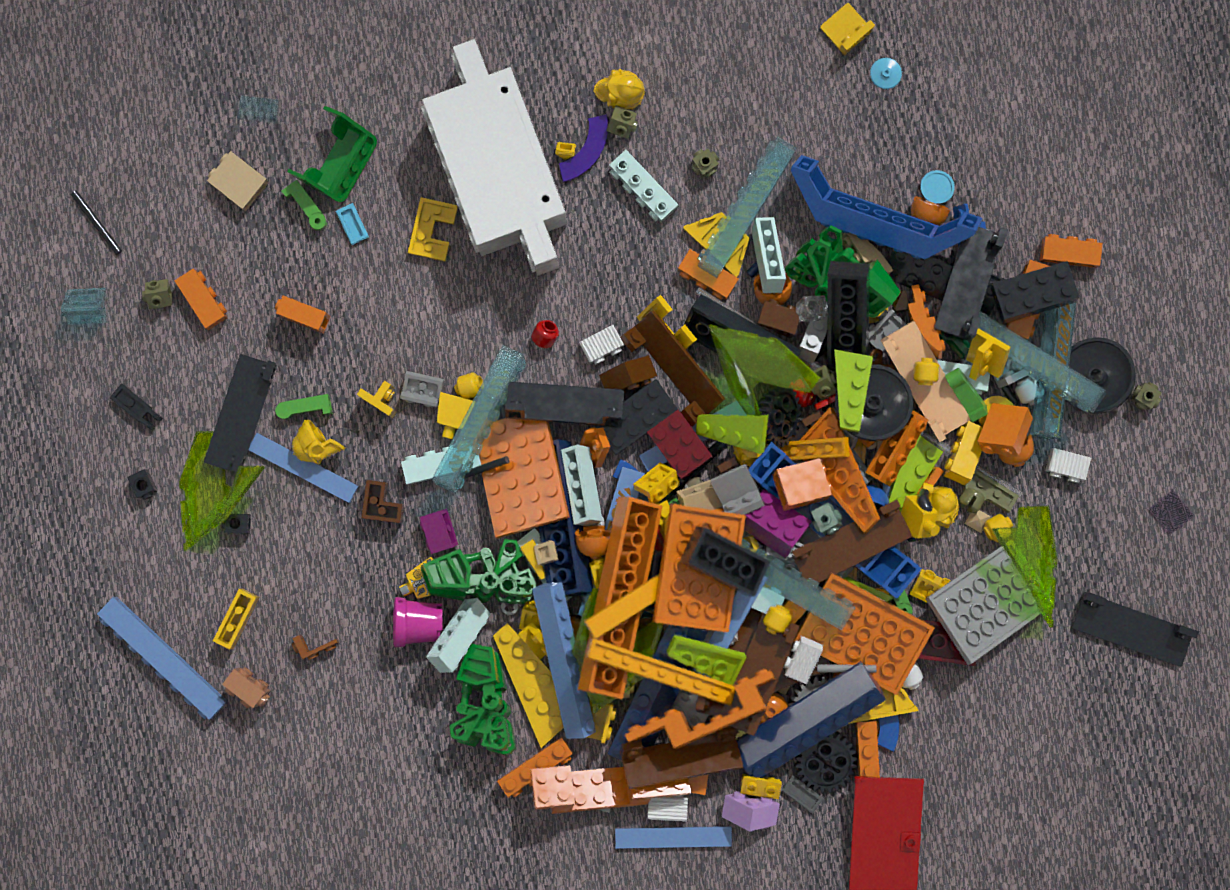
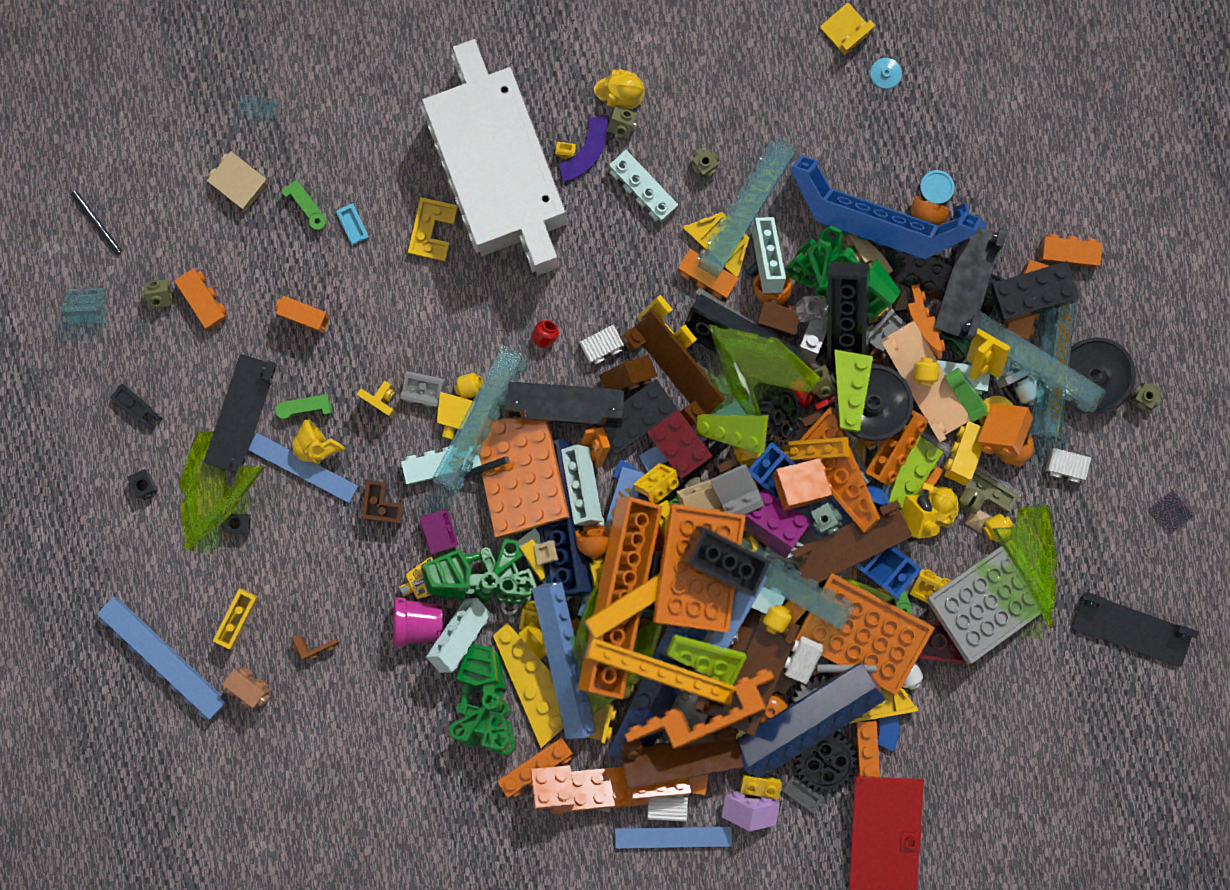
green windscreen [287,106,377,202] -> none

